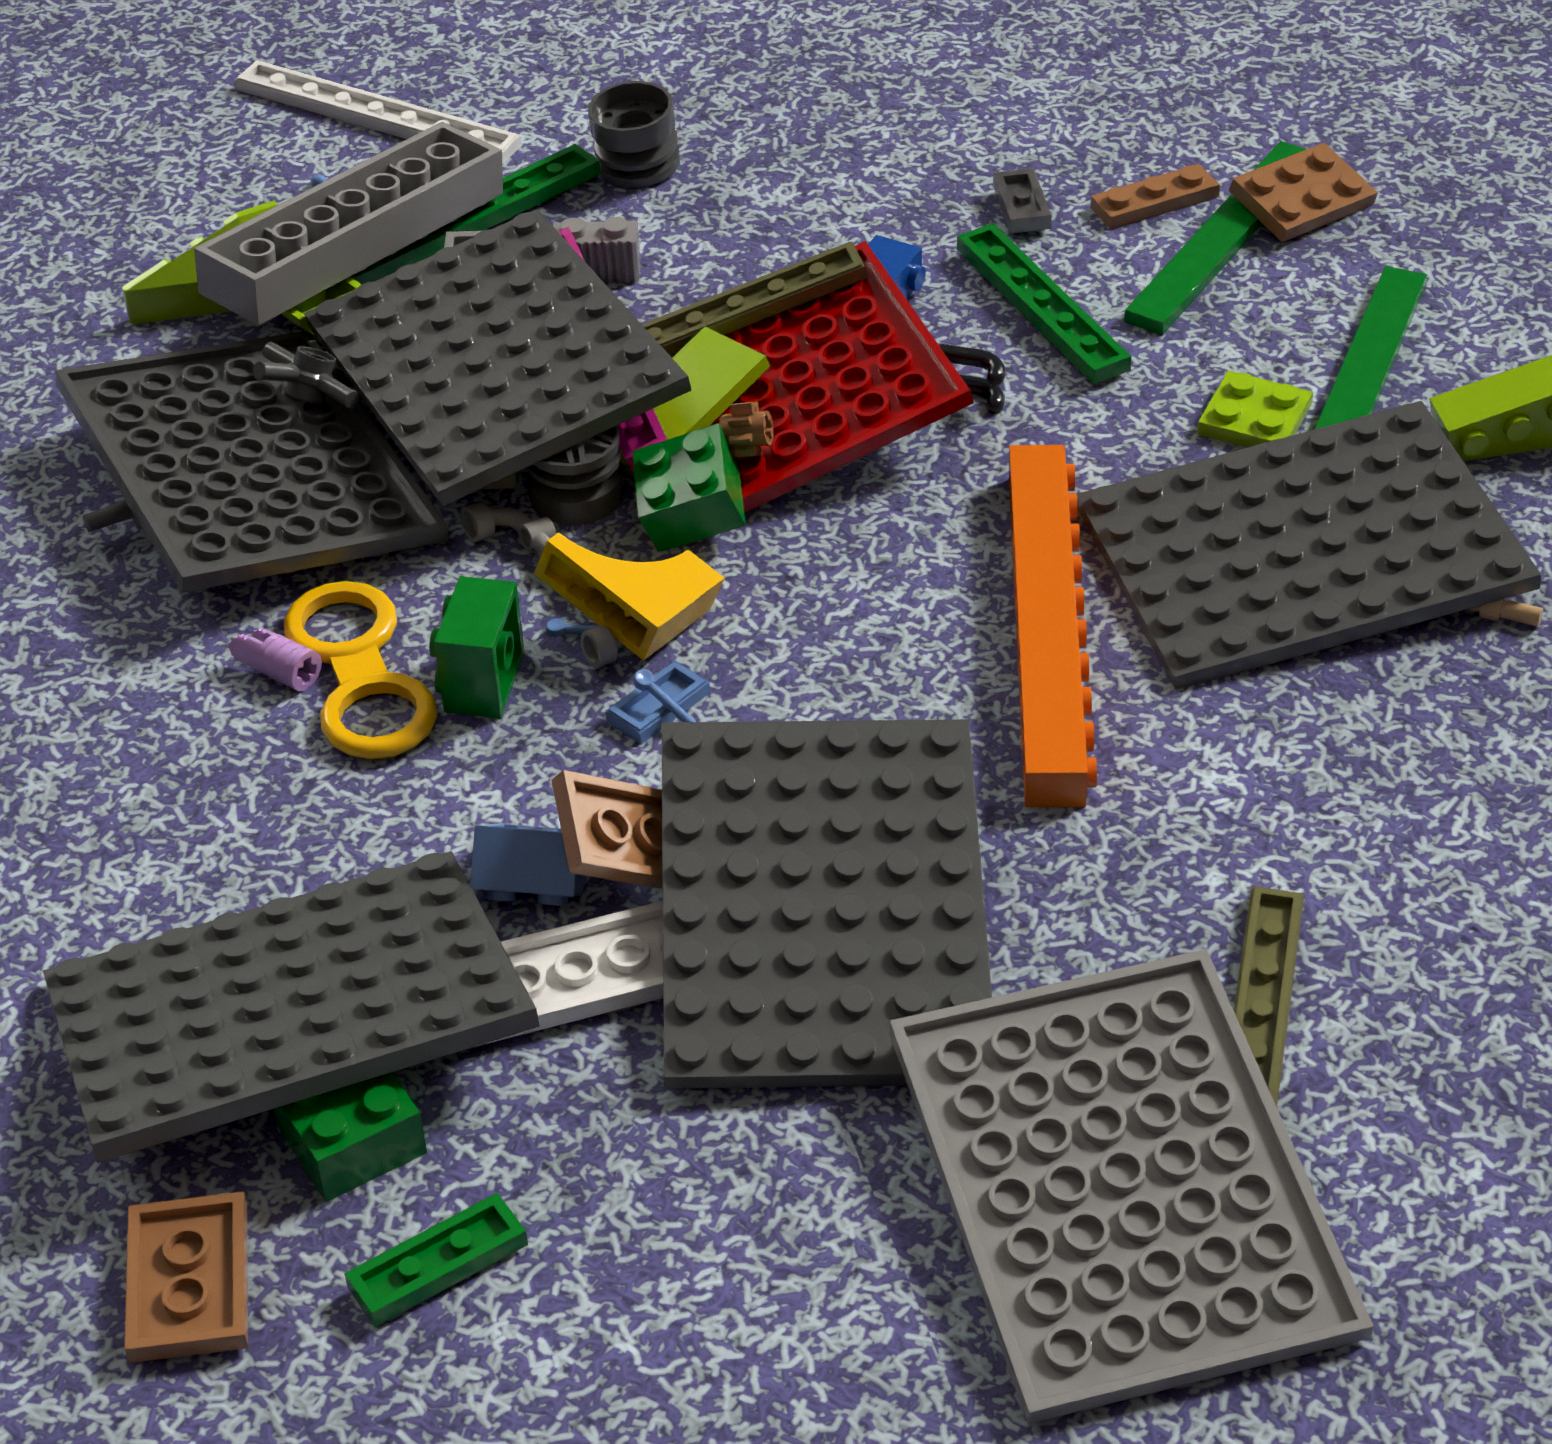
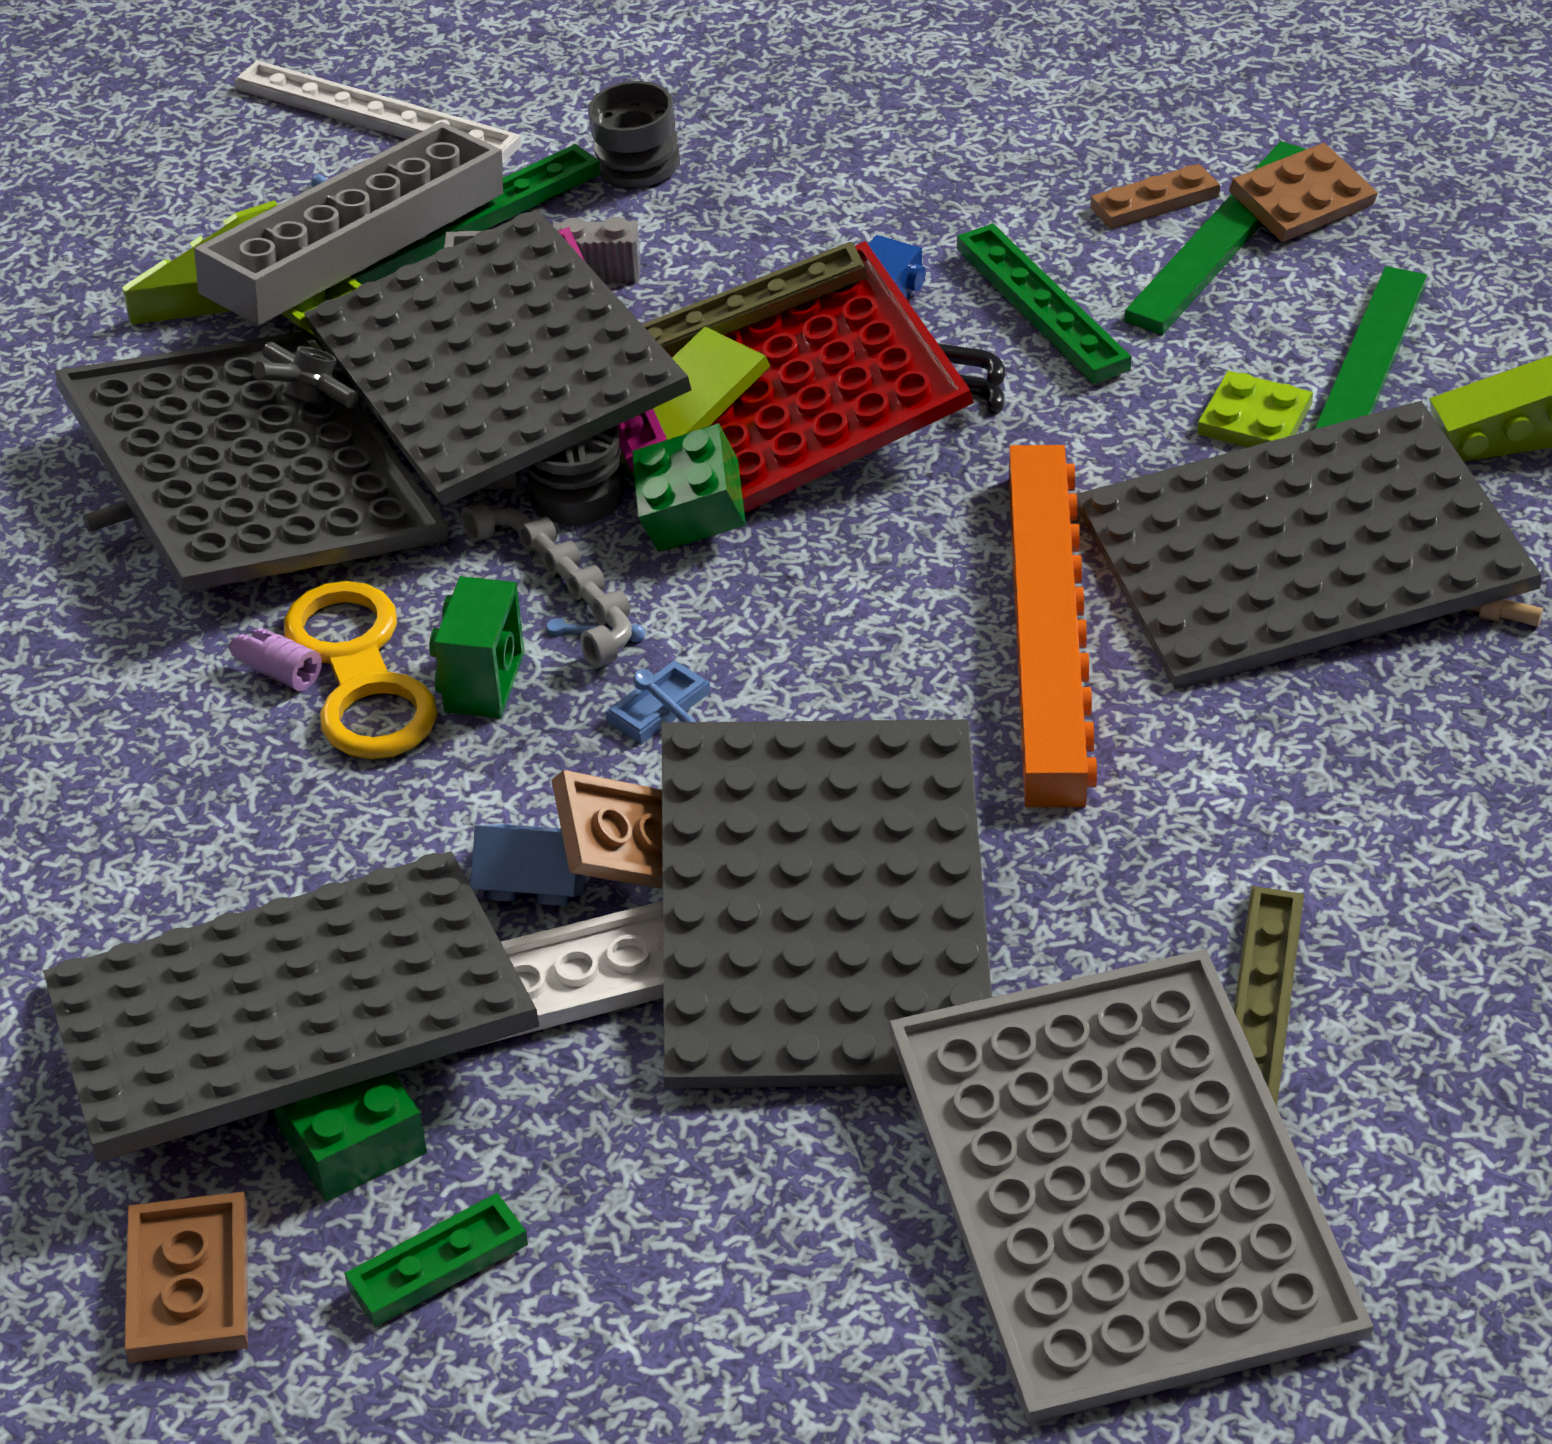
yellow arch [534,532,725,661] -> none
medium nougat gear [719,402,773,458] -> none
flat silver plate [993,168,1052,234] -> none

